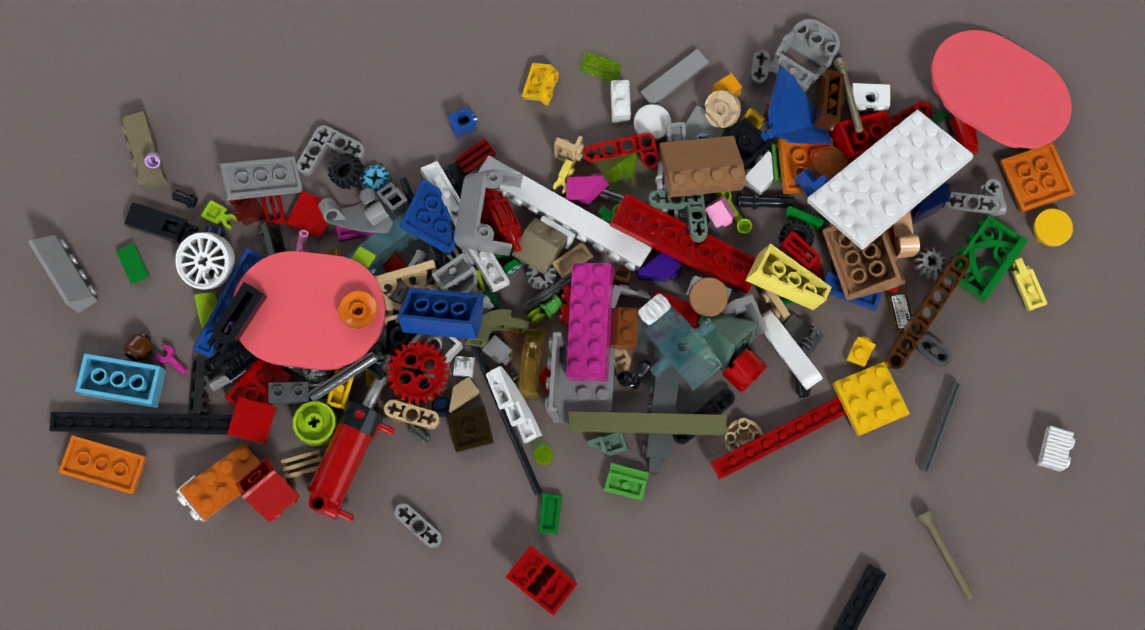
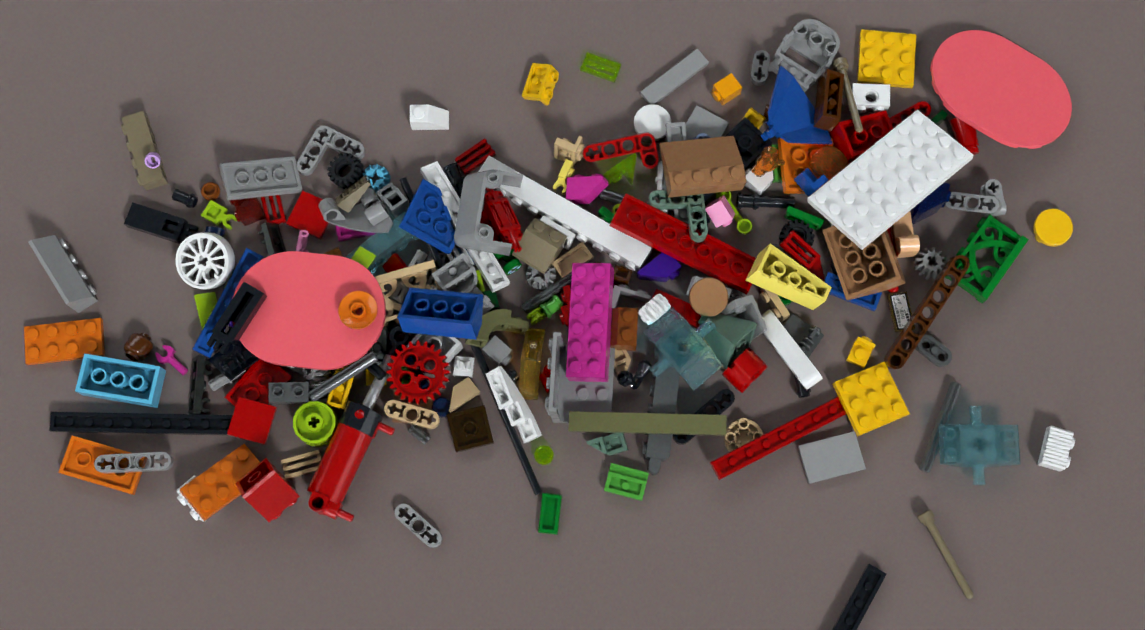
green tile [116,243,150,285] -> none
blue brick [448,107,478,138] -> none
red bracket [505,545,578,616] -> none
white brick [610,80,631,124] -> none
tan tile [705,90,741,128] -> none
orange plate [999,143,1075,213] -> none
light yellow hinge [1012,258,1047,312] -> none
none -> orange plate [24,318,105,365]
none -> light grey beam [94,452,174,474]
none -> dark orange plate [201,182,220,201]
none -> dark tan slope [335,175,371,213]
none -> white slope [410,104,449,130]
none -> clear orange animal [752,147,785,177]
none -> light grey tile [798,431,866,484]
none -> yellow plate [857,29,916,89]
none -> clear light blue slope [938,406,1020,486]

